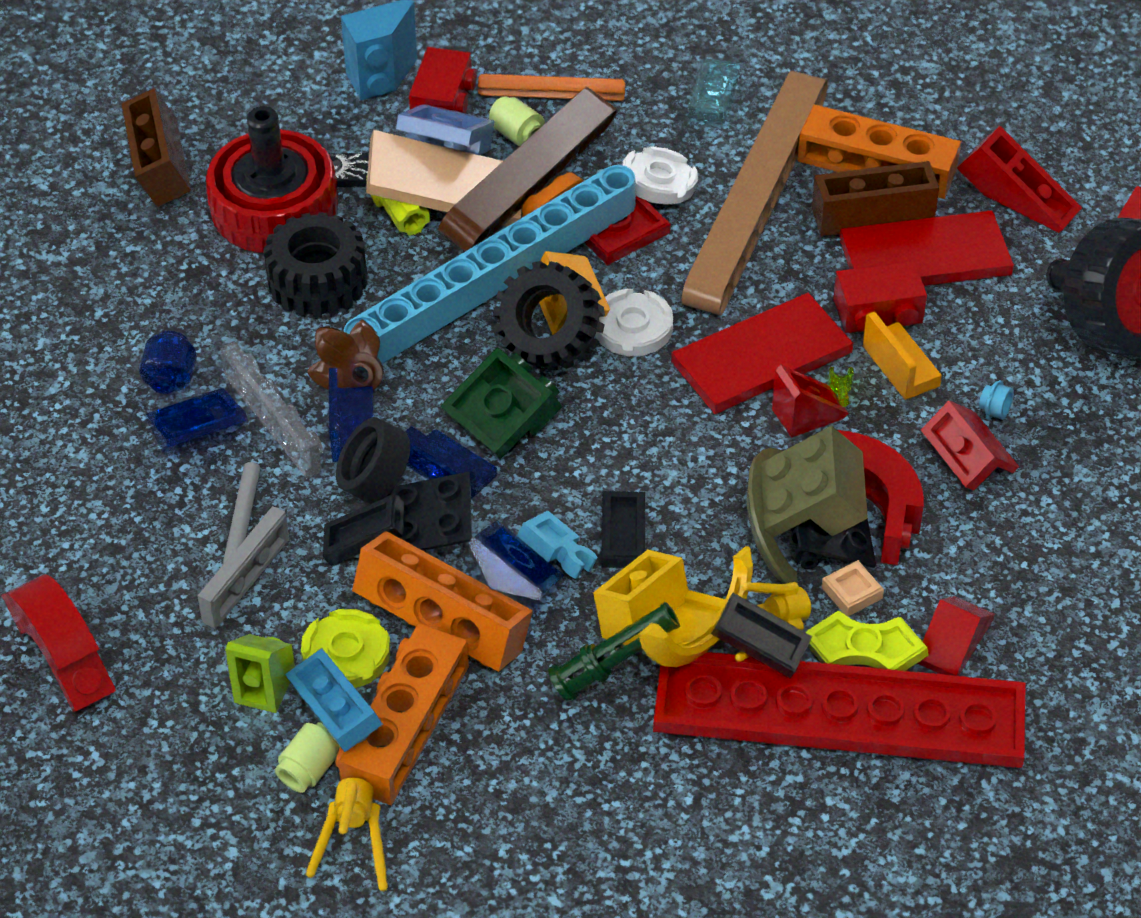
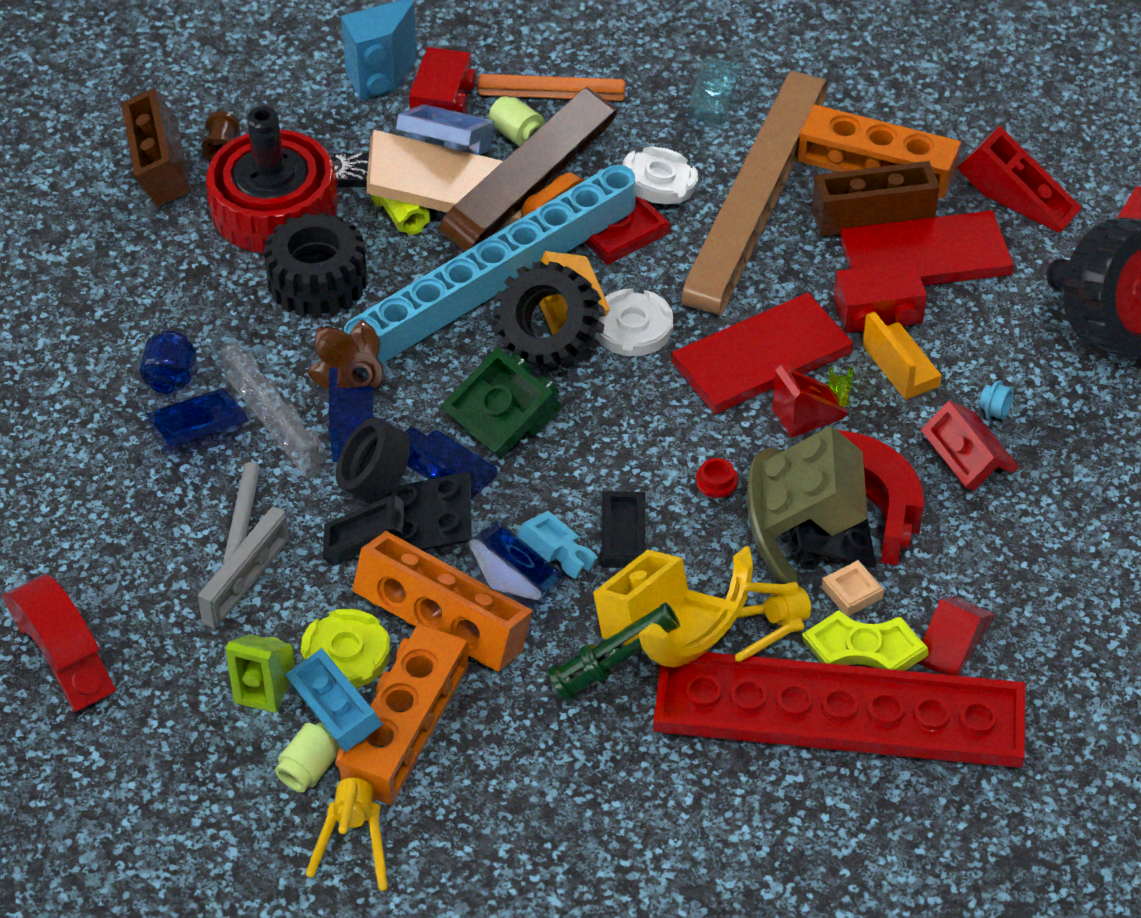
black tile [711,592,812,678] -> none
none -> reddish brown bush [201,111,240,160]
none -> red plate [695,458,738,498]

